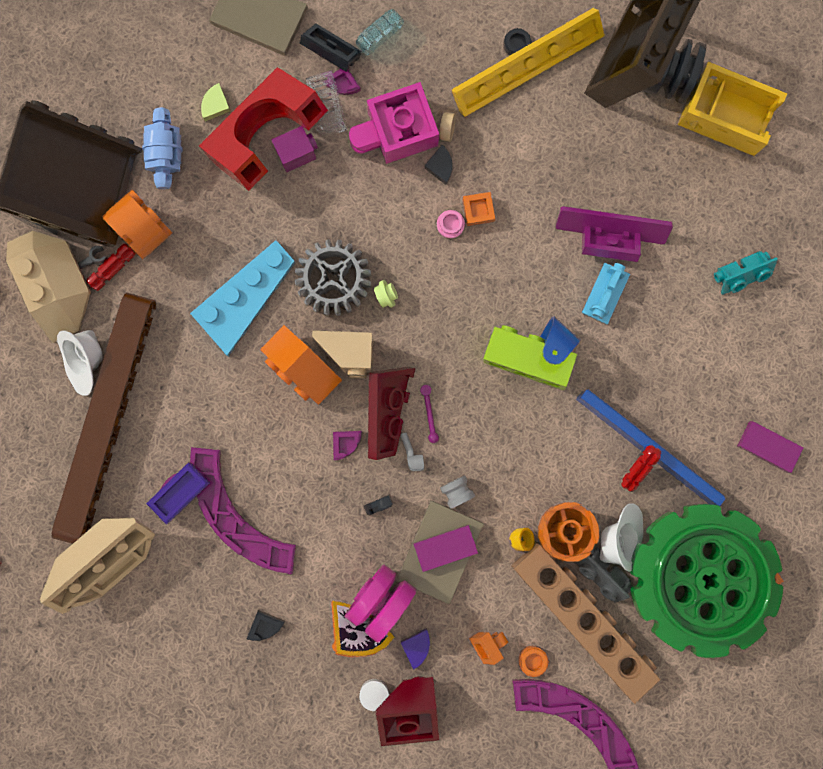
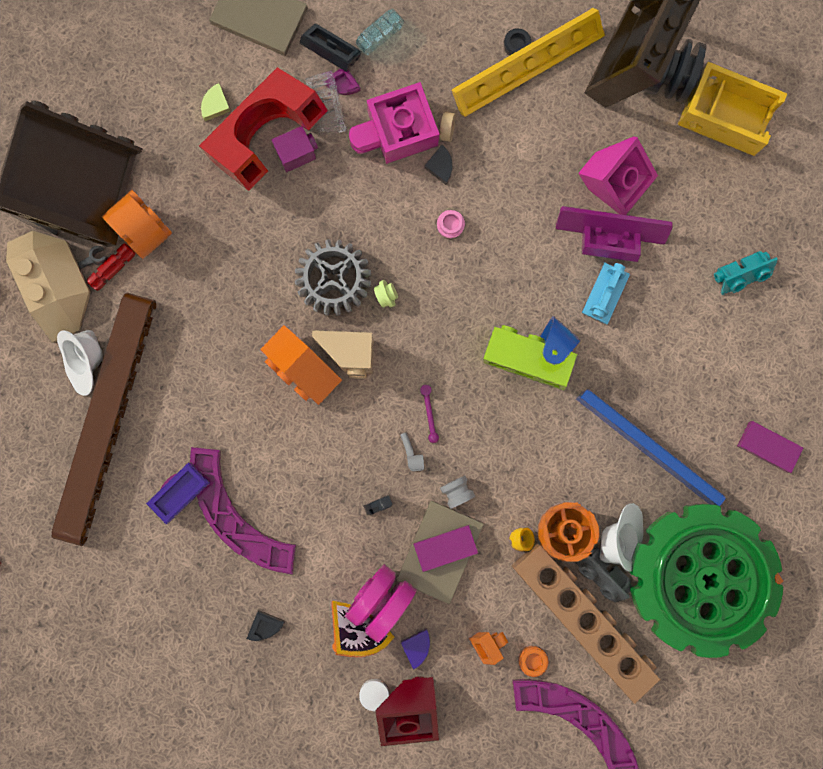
tan wedge [40,518,155,614] -> none
light blue piece [142,107,183,190] -> none
medium azure wing [190,240,295,357] -> none
magenta tile [333,431,362,460] -> none
dark red wing [368,367,416,460] -> none
orange plate [462,192,495,226] -> none
red axle [621,445,661,492] -> none
none -> dark pink slope [578,136,658,215]

